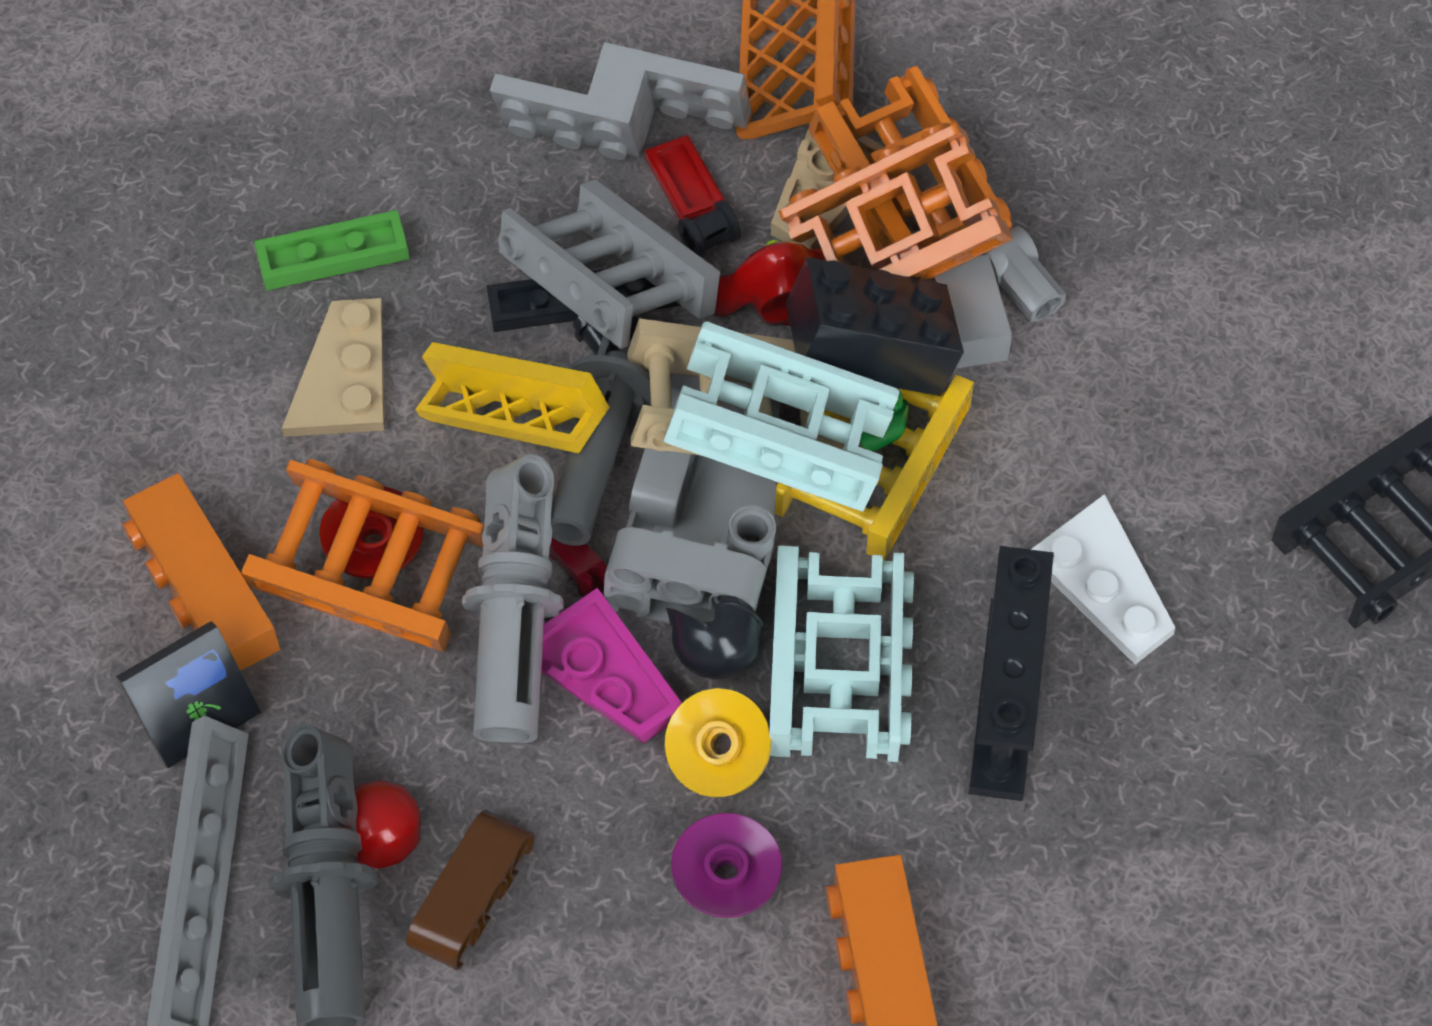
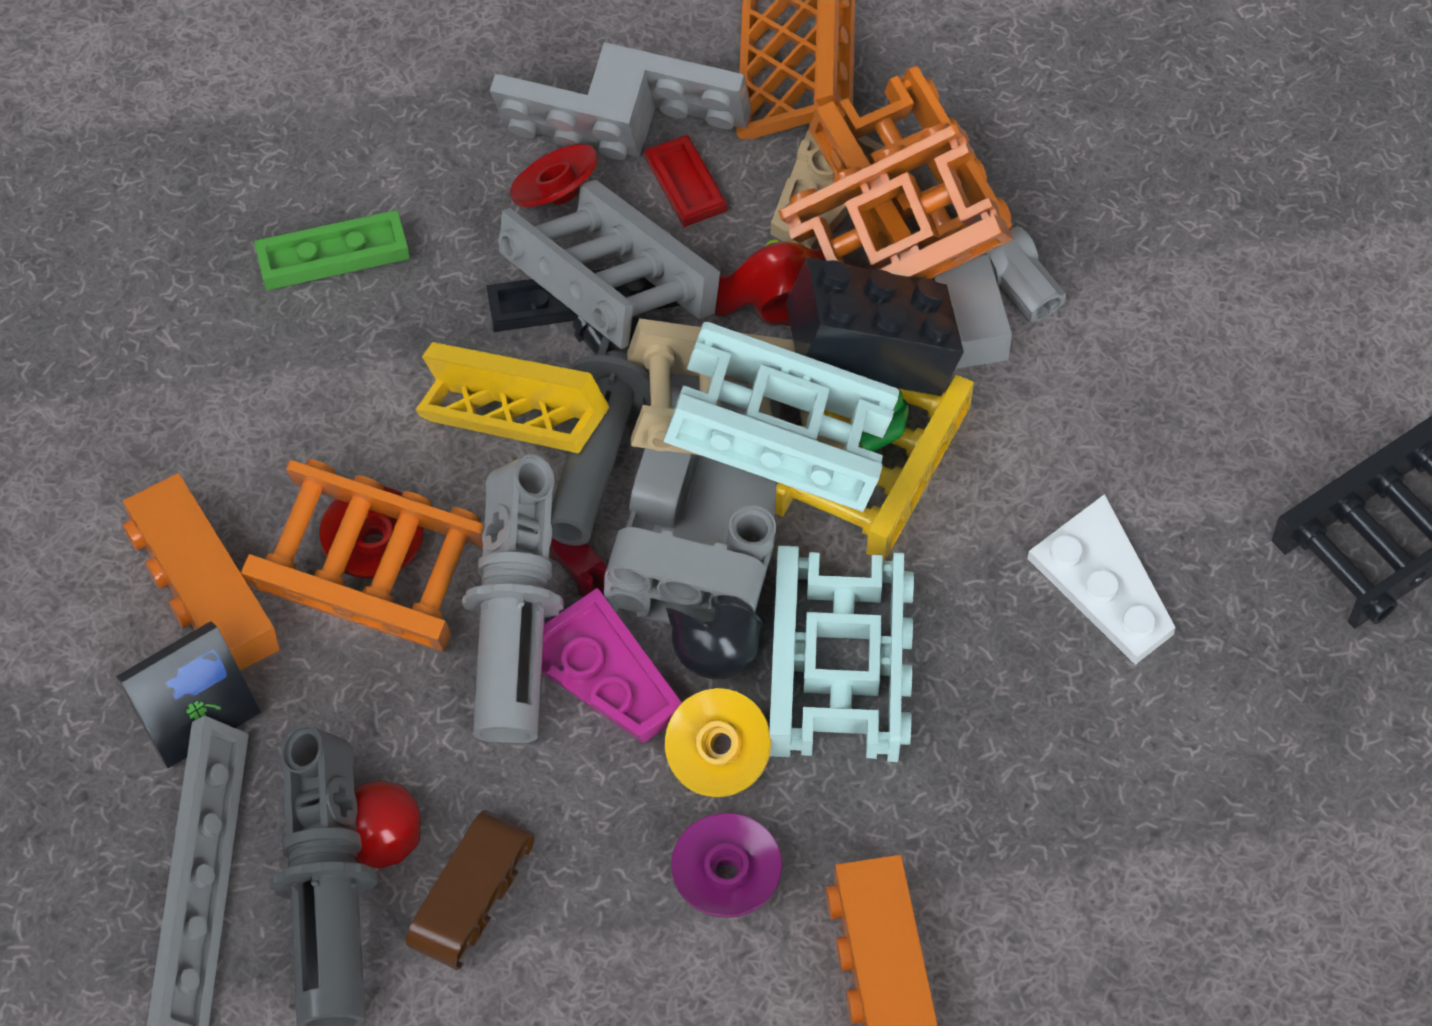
tan wing [281,298,385,437] -> none
black bush [677,200,741,258] -> none
black fence [968,546,1054,801] -> none
none -> red dish [510,144,598,207]

